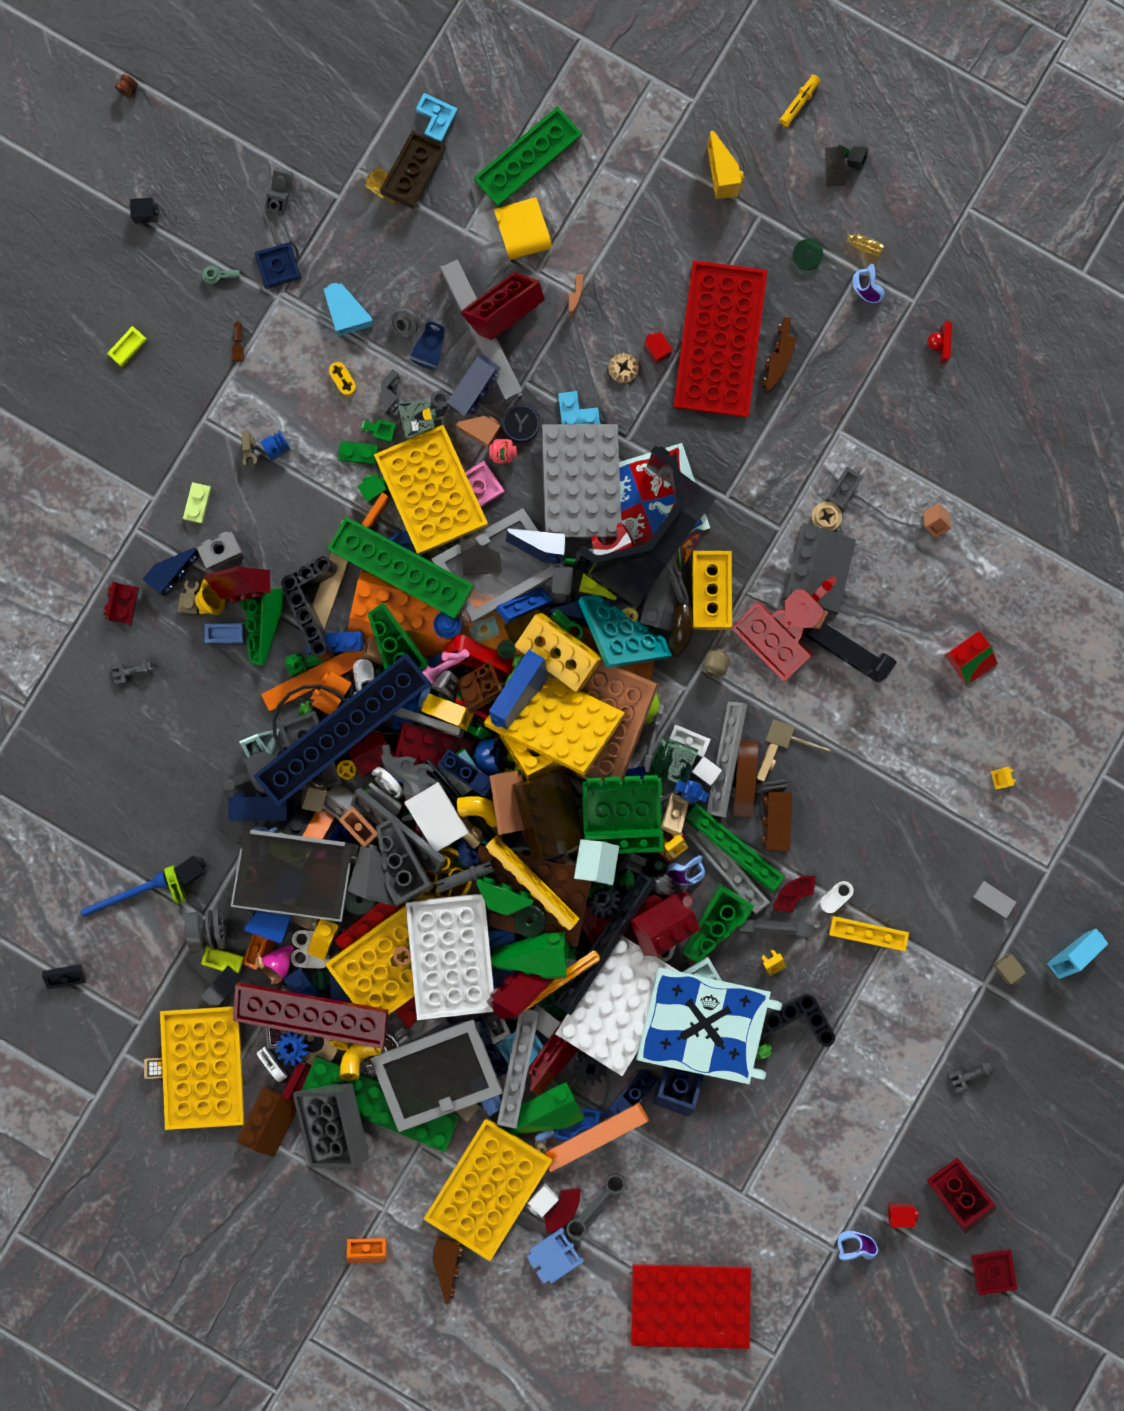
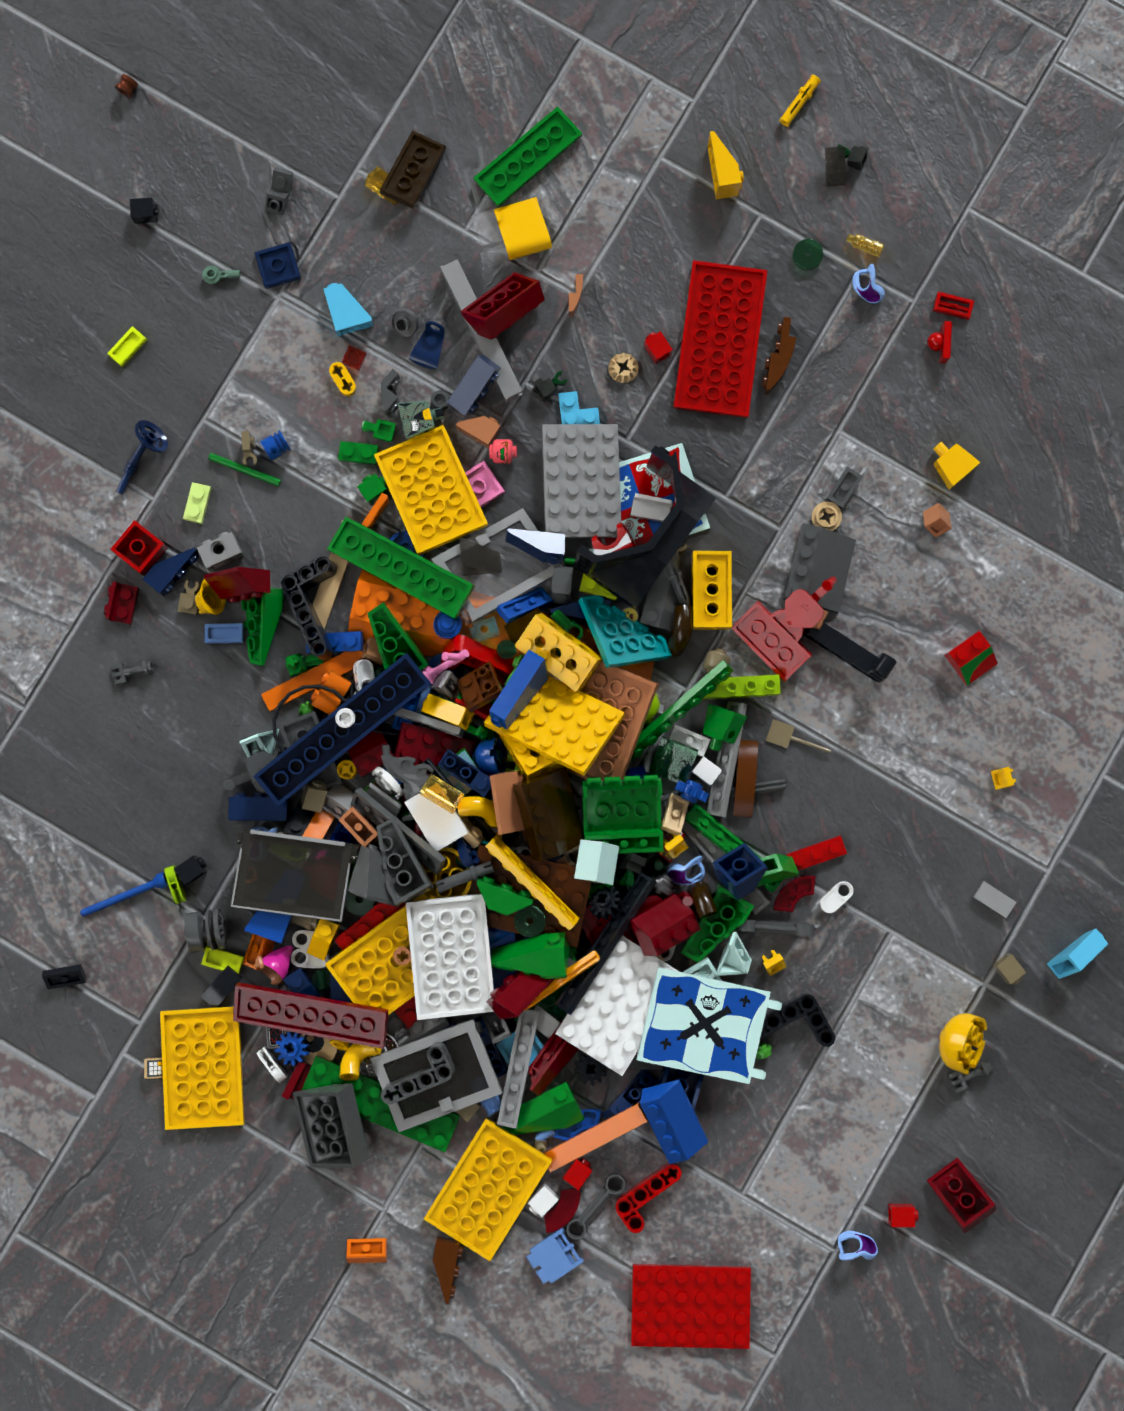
reddish brown piece [232,321,244,362] -> none
reddish brown slope [236,1086,297,1156] -> none
medium azure plate [416,93,458,144] -> none
black tile [502,404,540,443] -> none
shield [678,528,702,571] -> none
tan plate [756,743,778,782] -> none
reddish brown brick [762,792,792,851] -> none
yellow plate [828,916,909,952] -> none
dark red plate [970,1248,1018,1296] -> none
none -> red brick [110,520,169,576]
none -> dark blue dish [116,420,168,495]
none -> green bar [208,453,281,487]
none -> white tile [335,708,355,728]
none -> clear red tile [341,345,367,371]
none -> dark grey beam [381,1042,455,1104]
none -> clear yellow slope [420,774,465,814]
none -> pearl dark grey piece [534,371,567,402]
none -> red brick [563,1157,592,1190]
none -> red beam [615,1162,682,1233]
none -> white panel [630,493,673,522]
none -> green plate [630,660,734,762]
none -> blue slope [640,1080,708,1164]
none -> dark brown cylinder [691,881,717,919]
none -> lime brick [702,675,781,700]
none -> green torso [703,704,747,752]
none -> dark blue slope [713,843,768,900]
none -> light aqua slope [715,932,752,976]
none -> green slope [756,854,799,887]
none -> red plate [785,835,847,871]
none -> red tile [932,291,975,320]
none -> yellow torso [933,441,980,490]
none -> yellow cylinder [939,1013,987,1074]

